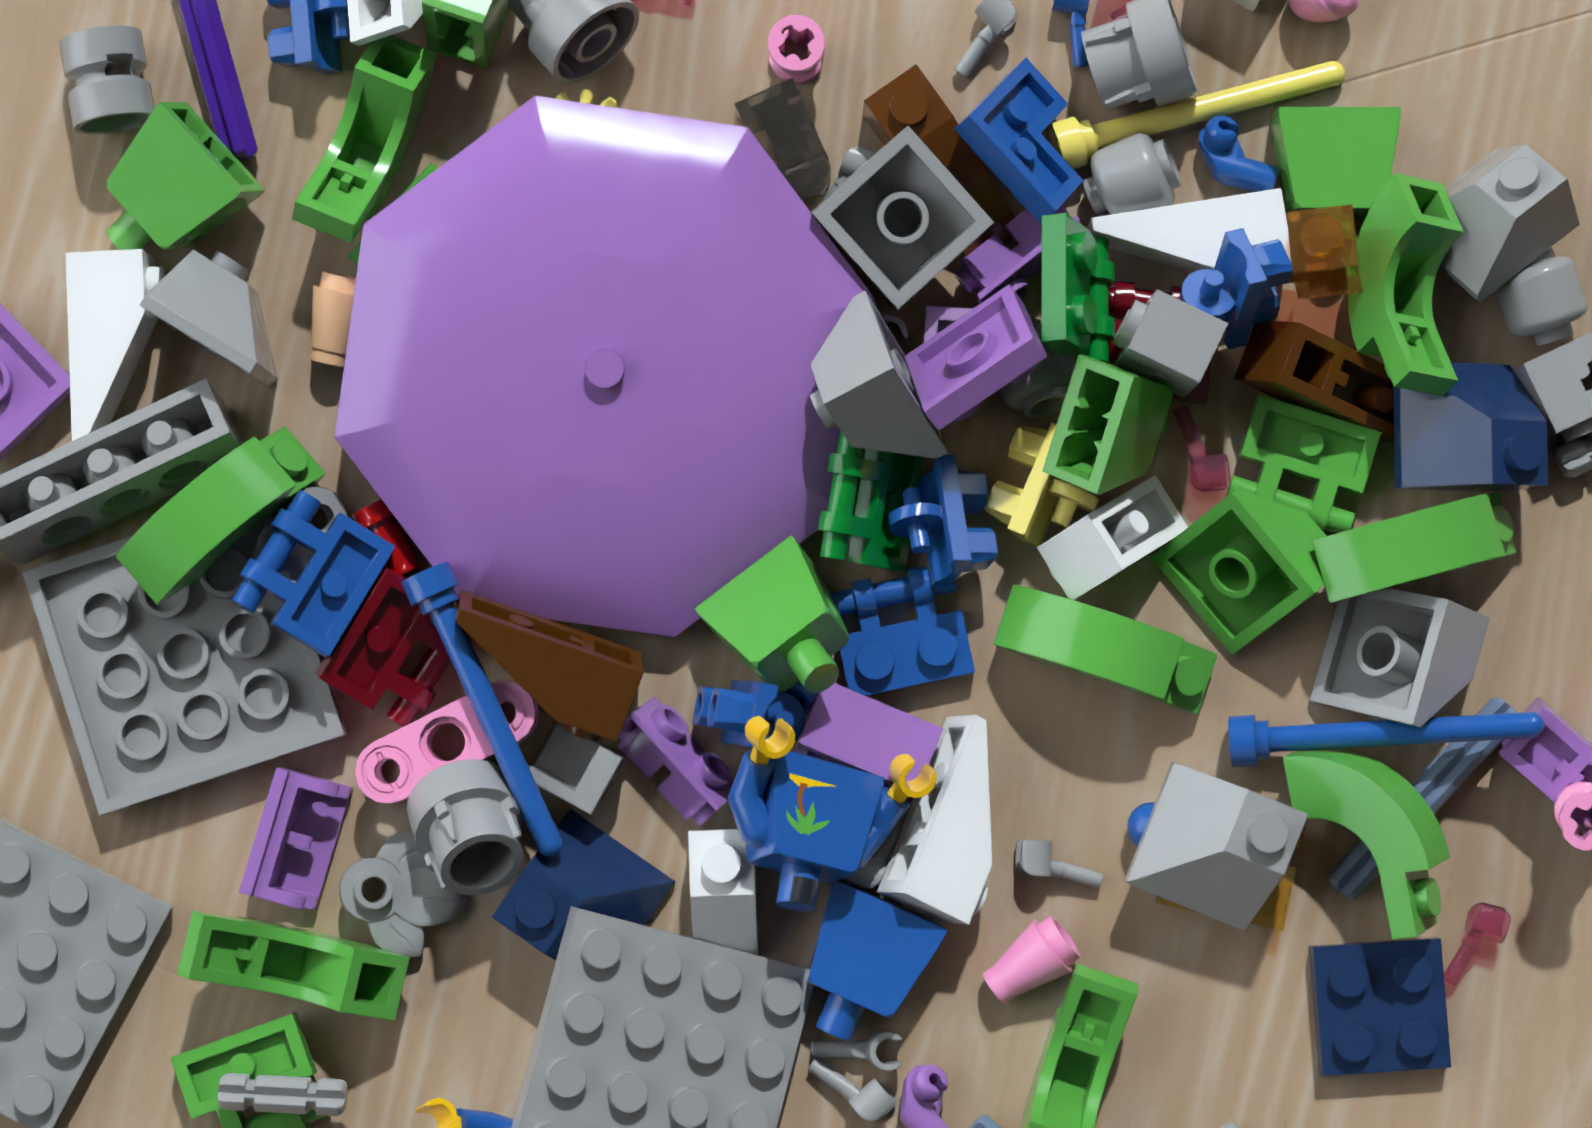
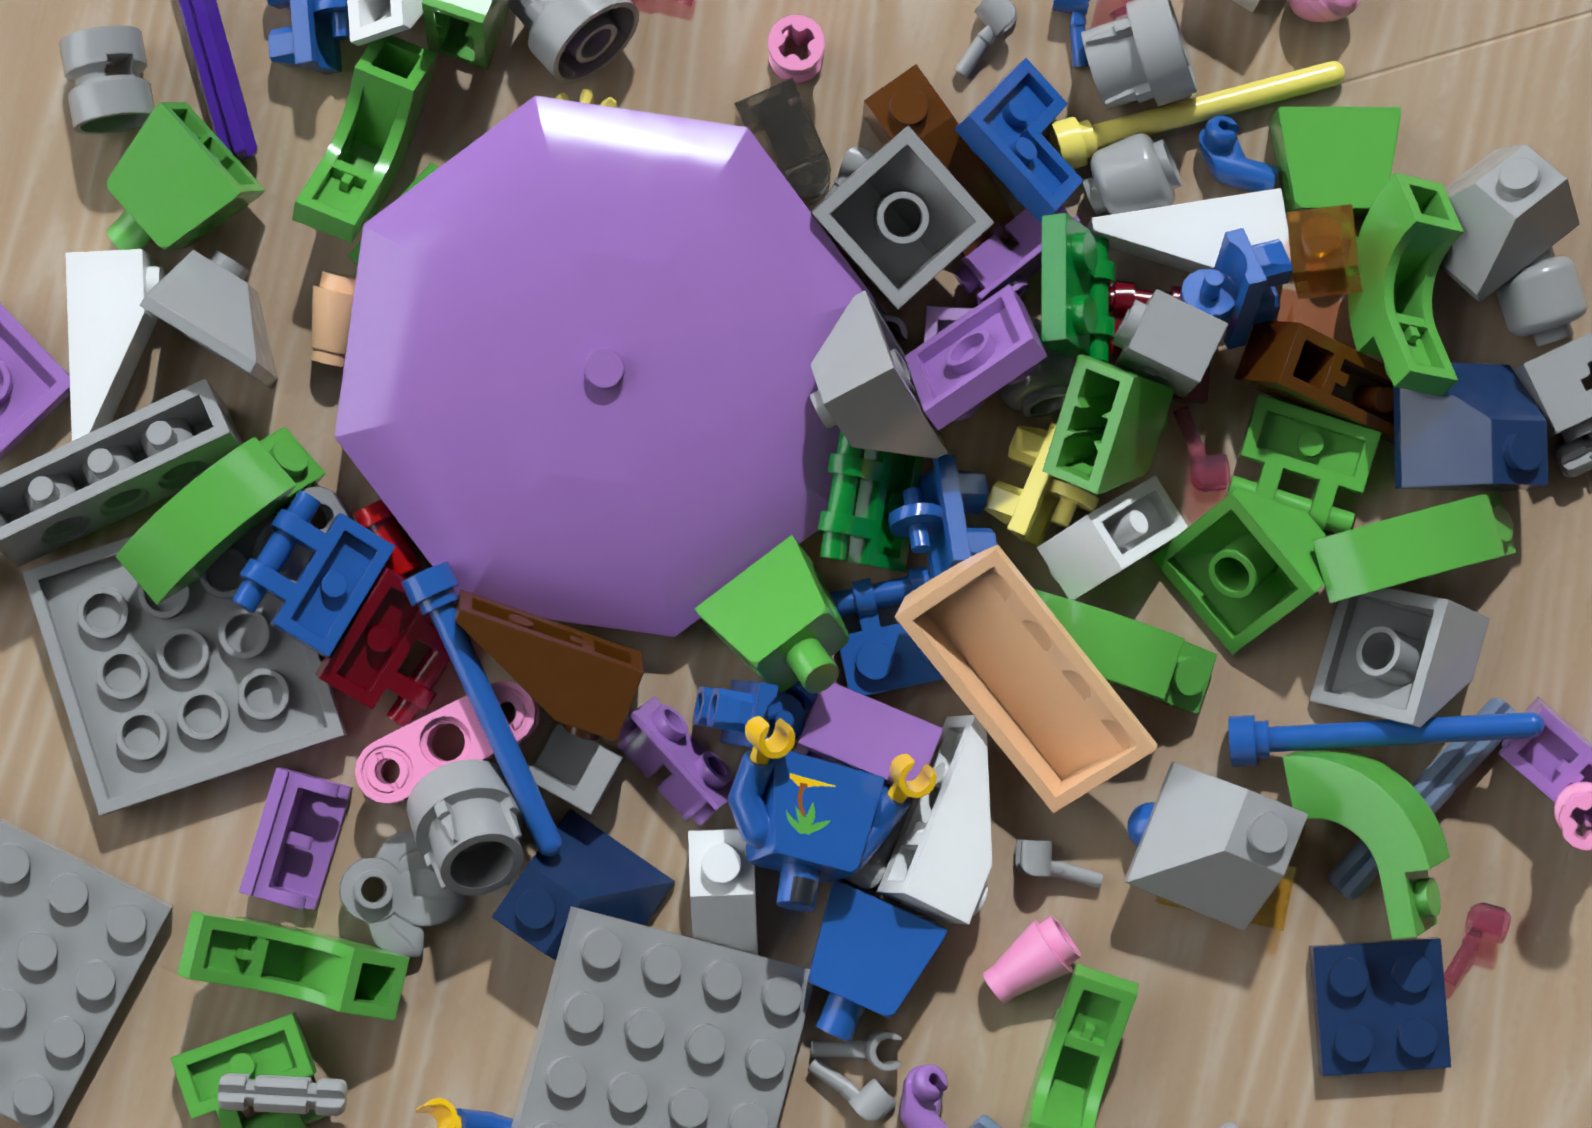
none -> light nougat slope [895,545,1158,813]

